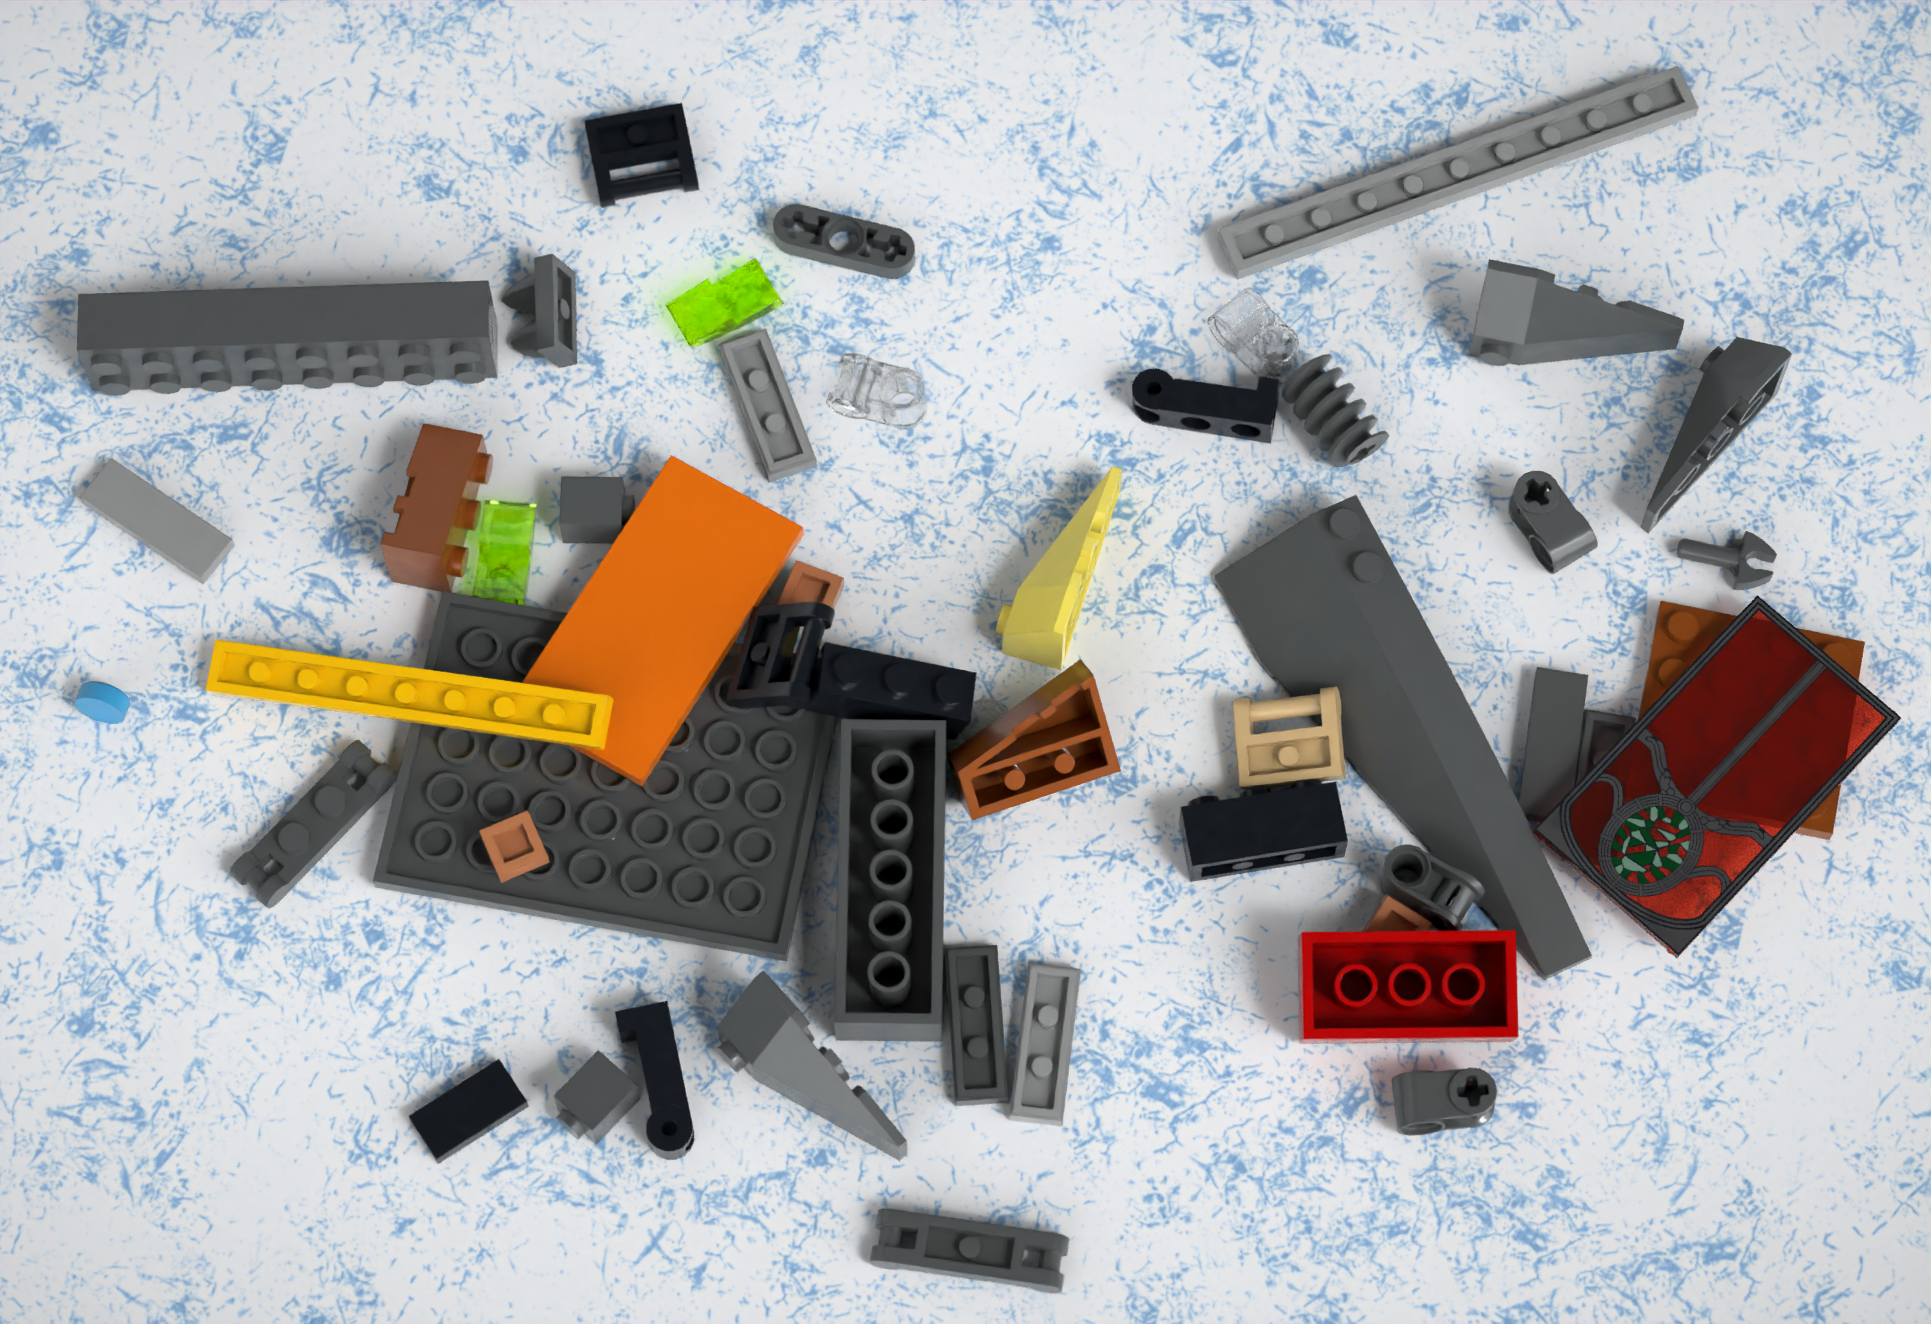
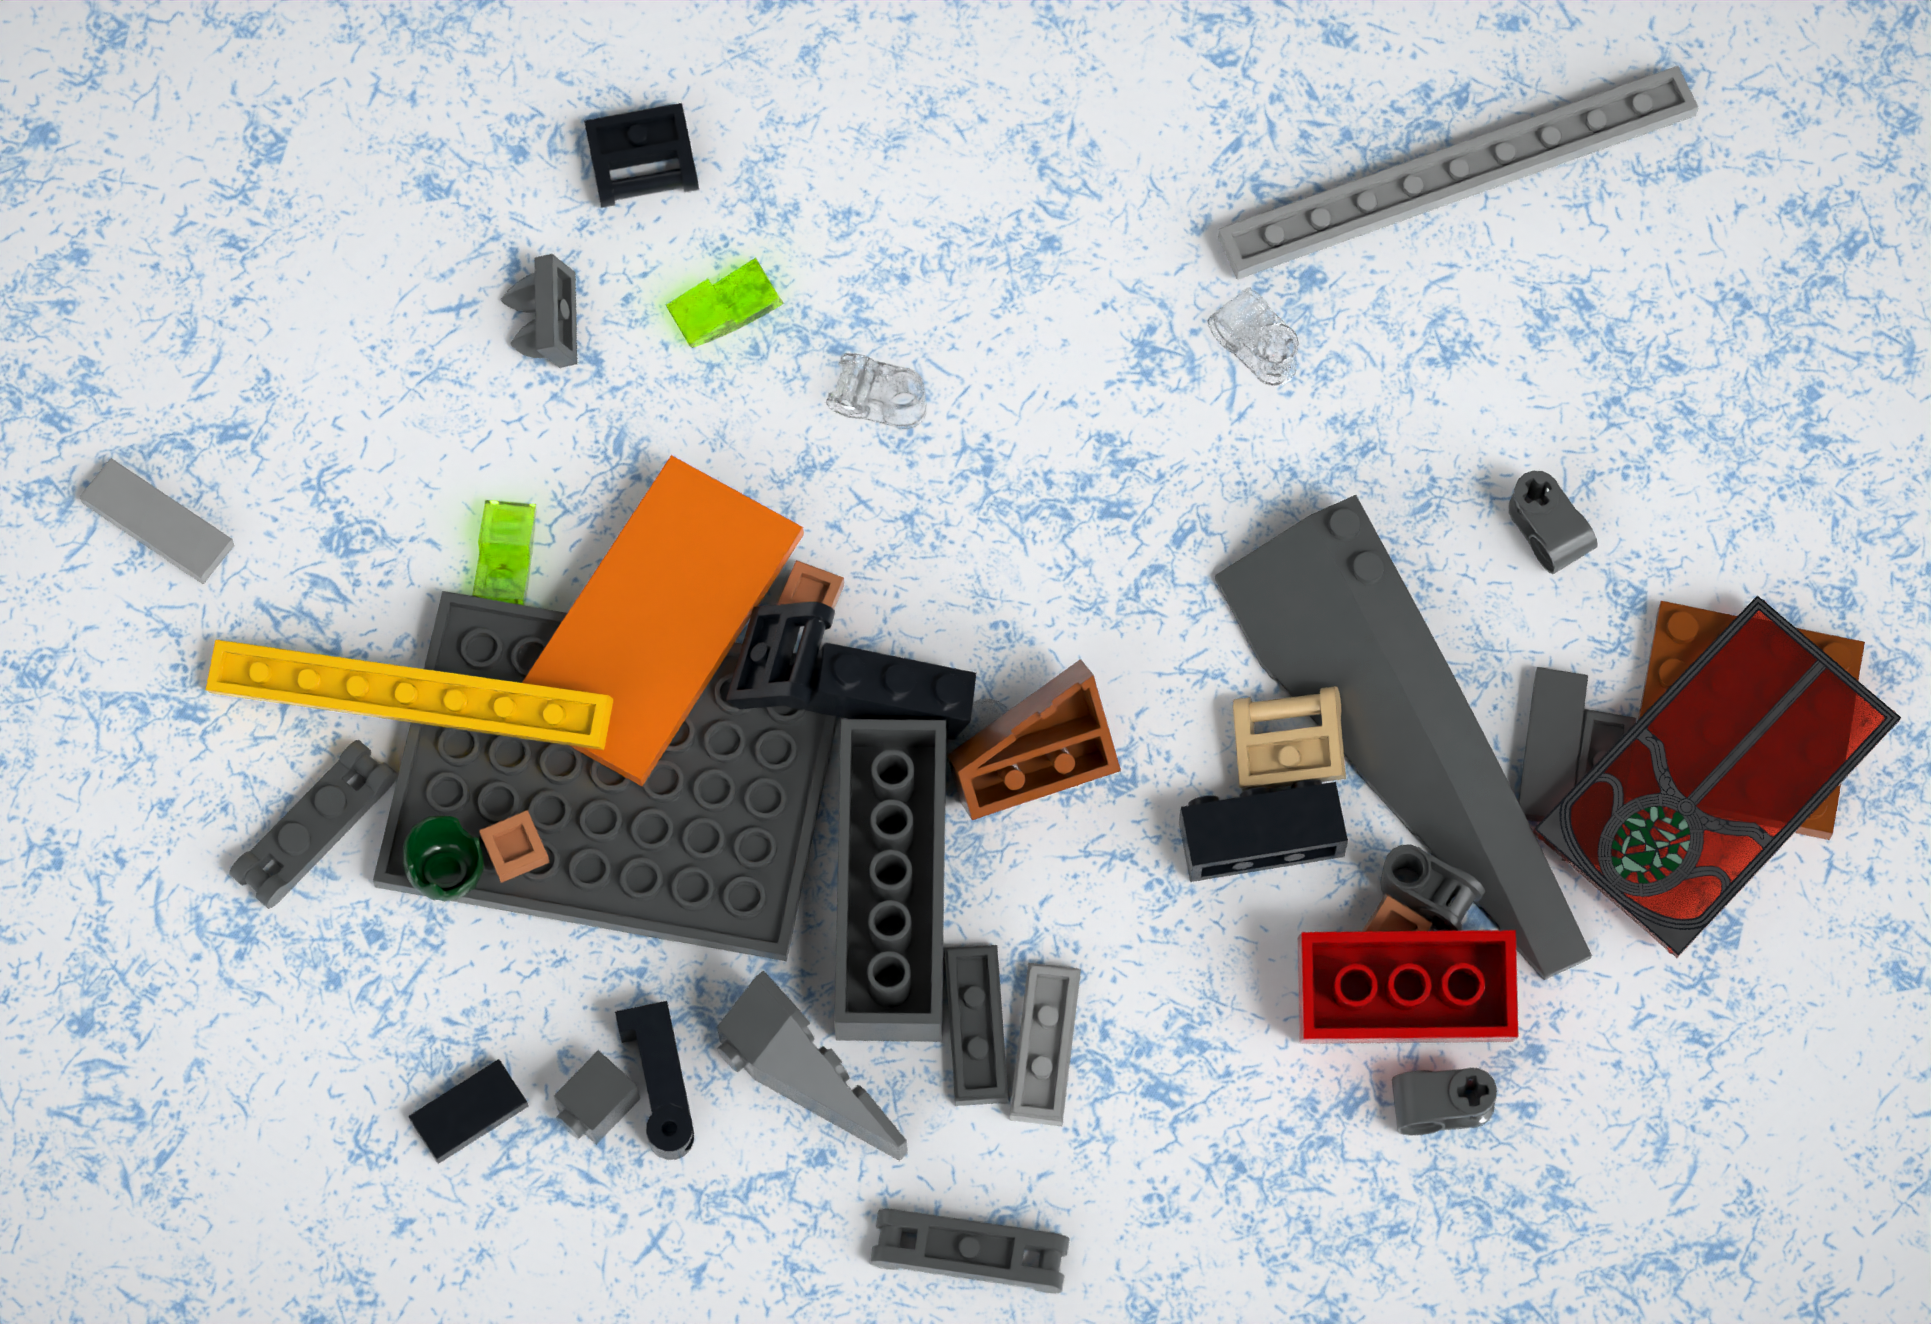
dark azure tile [74,681,130,724] -> none
dark grey brick [77,280,498,396] -> none
dark orange wedge [380,423,493,592] -> none
dark grey brick [559,476,635,544] -> none
light grey tile [718,328,817,482] -> none
dark grey beam [773,204,915,279] -> none
light yellow wedge [996,466,1122,670] -> none
black leg [1132,368,1279,444] -> none
dark grey piece [1282,354,1390,467] -> none
dark grey wedge [1469,259,1685,366] -> none
dark grey wedge [1640,337,1792,534] -> none
dark grey bar [1677,531,1777,590] -> none
none -> dark green hair [403,816,484,902]

